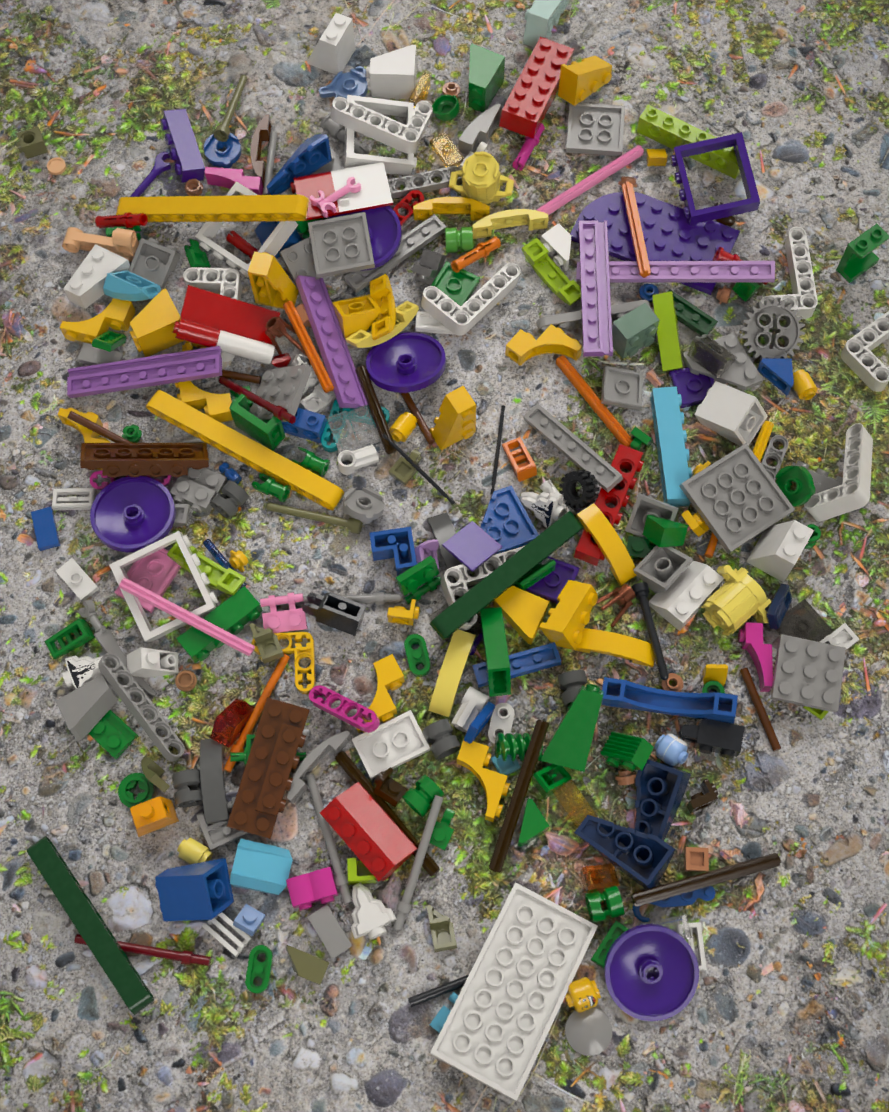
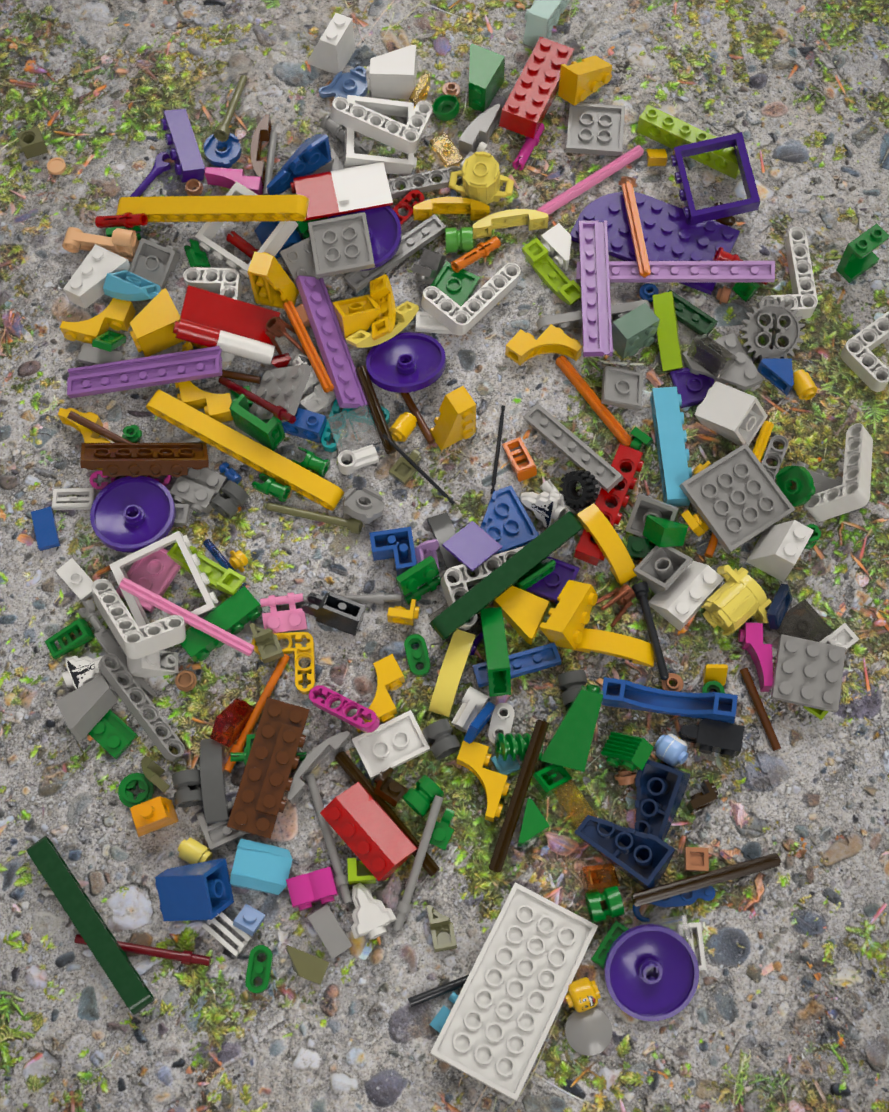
bright pink bar [310,177,361,218] -> none
none -> white beam [91,579,186,659]

